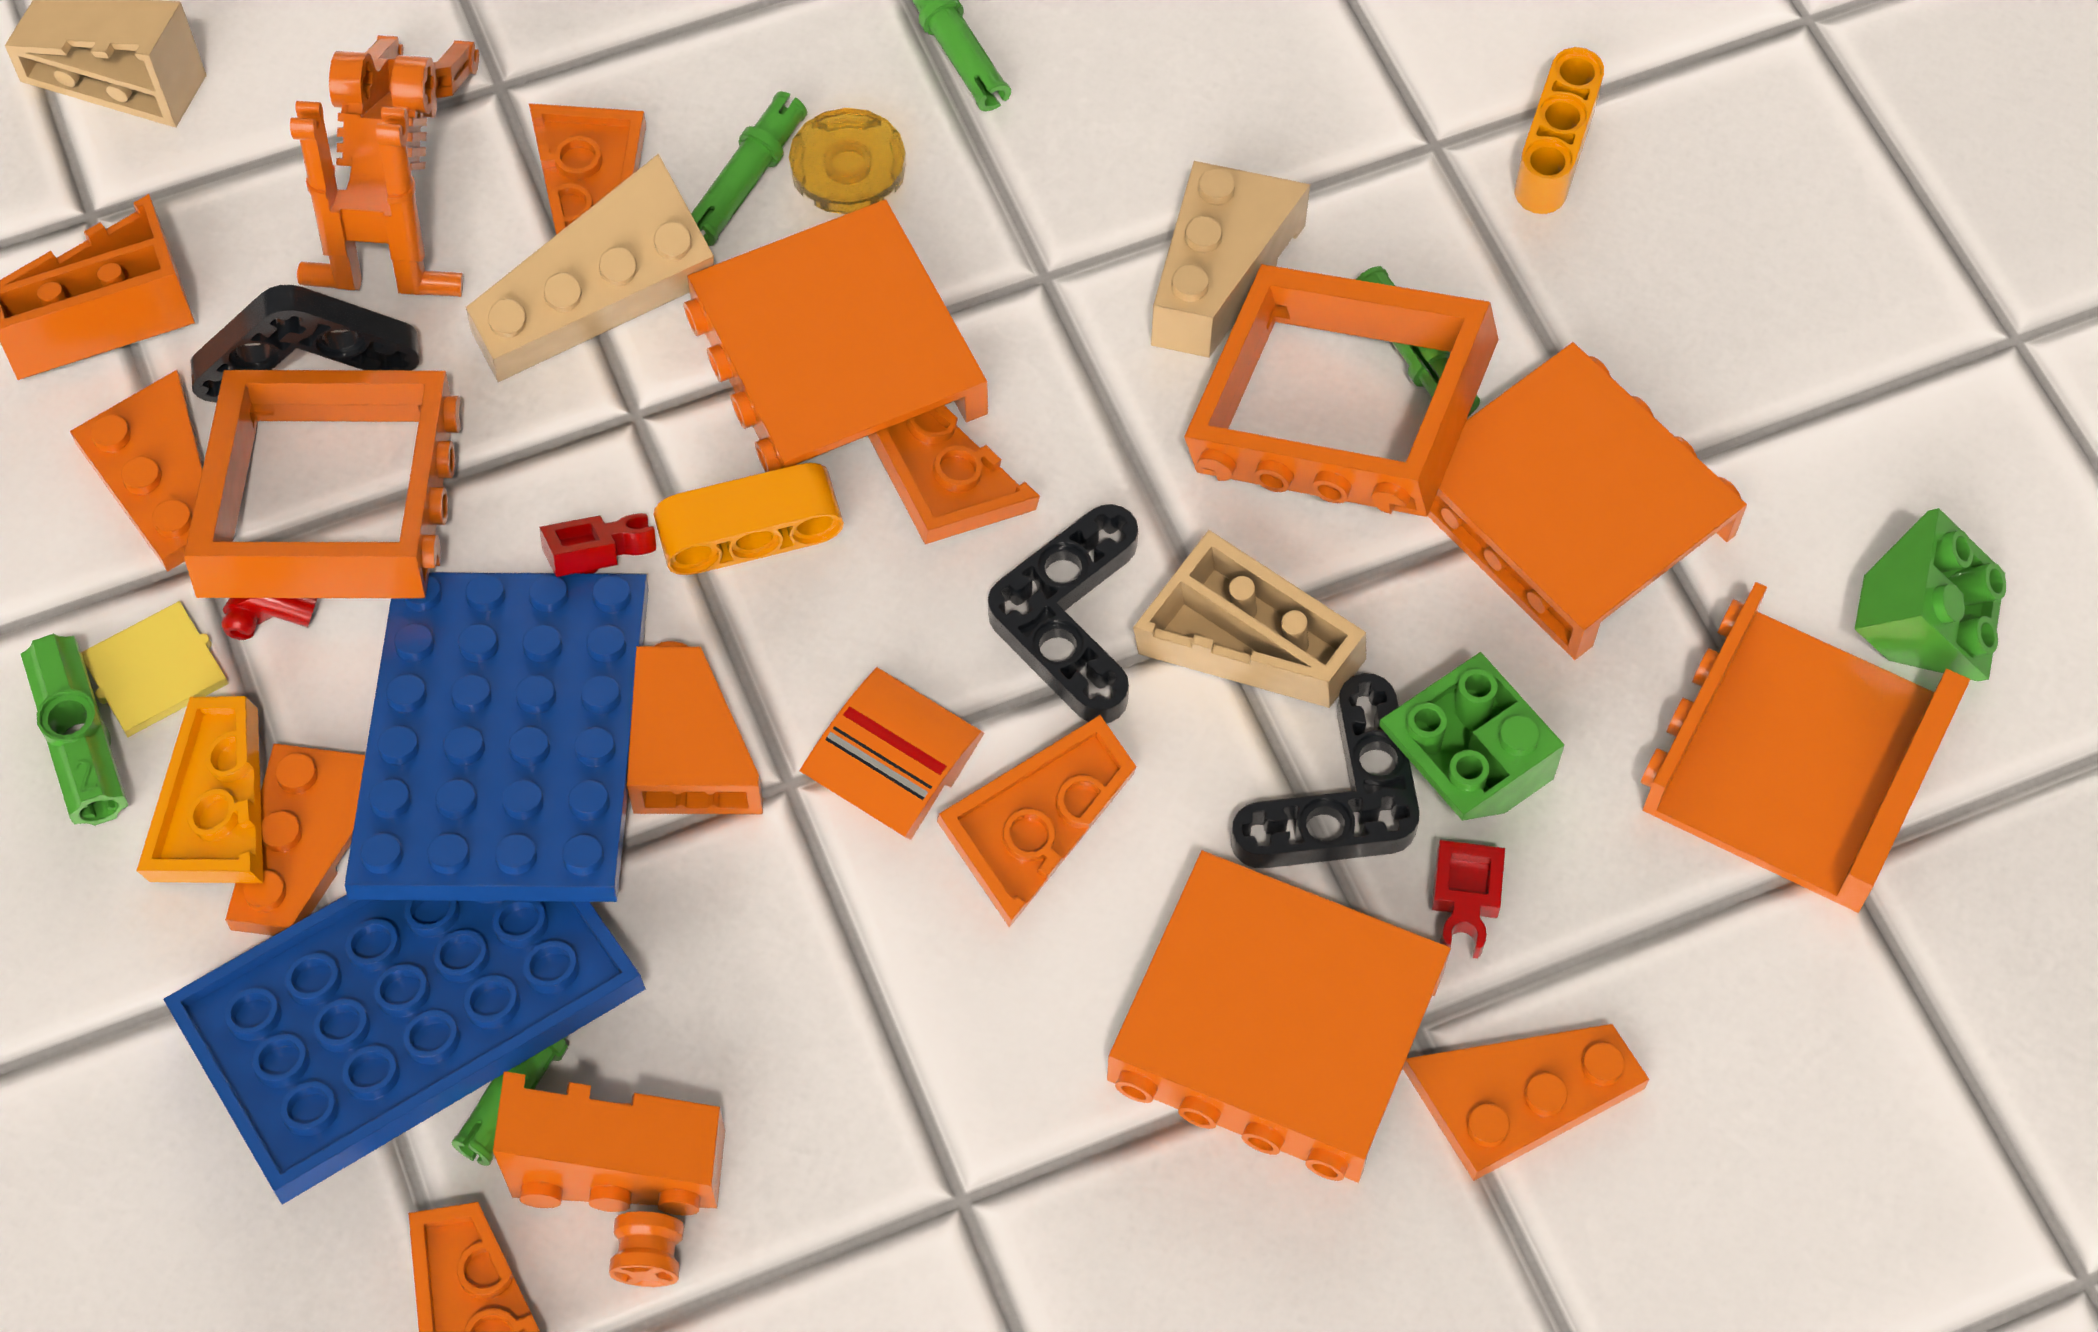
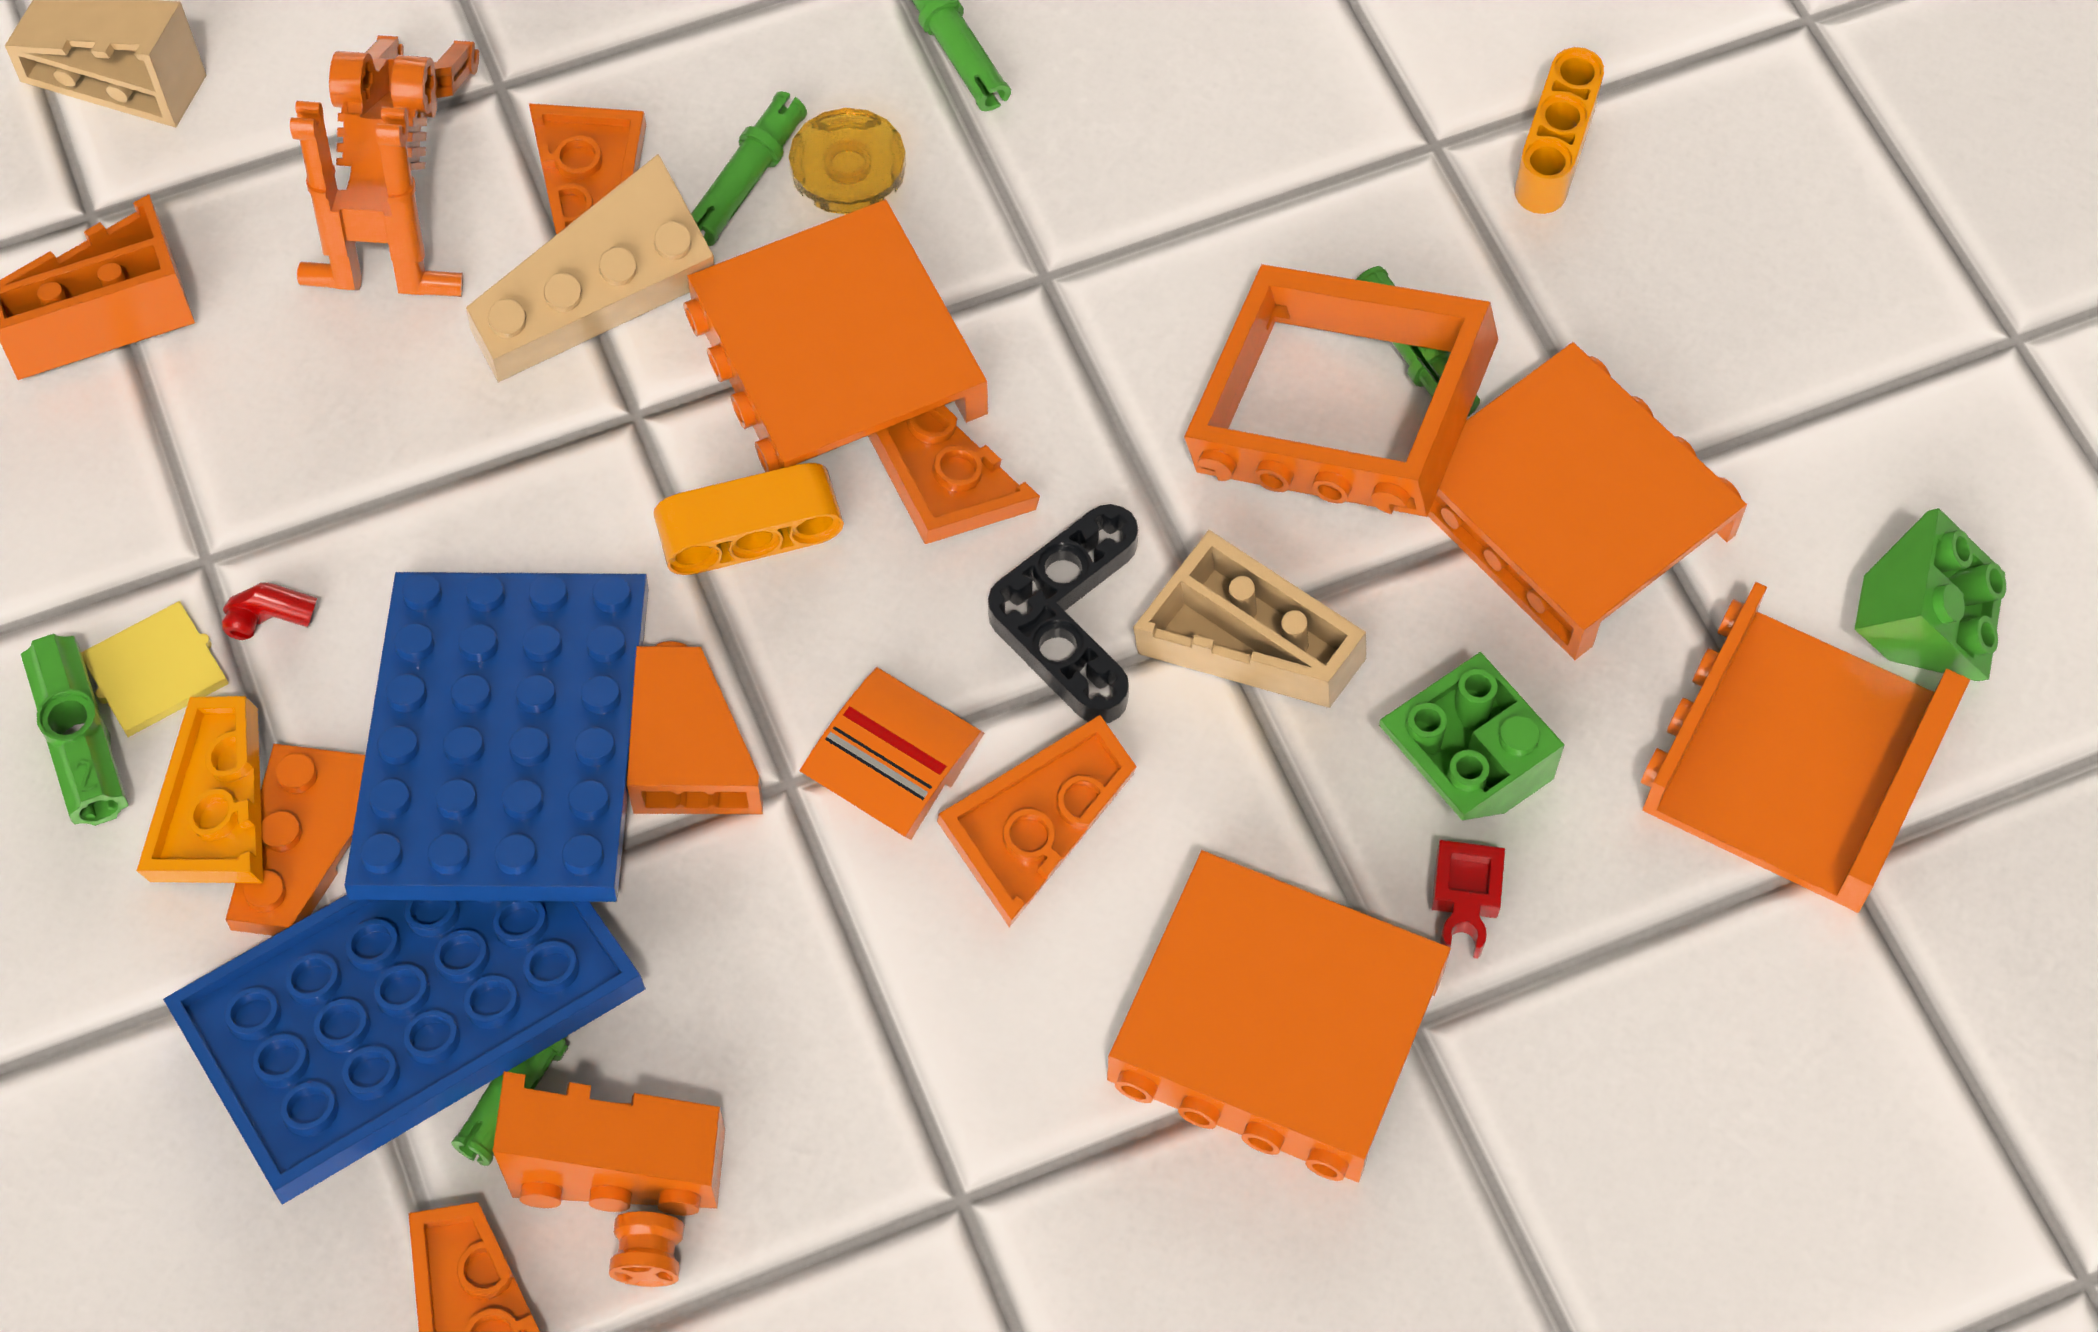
orange wing [70,370,203,572] -> none
orange window [184,370,461,598] -> none
black beam [190,285,420,402] -> none
red plate [539,513,656,577] -> none
tan wedge [1151,161,1310,358] -> none
black beam [1231,673,1419,869] -> none
orange wing [1403,1024,1649,1181] -> none

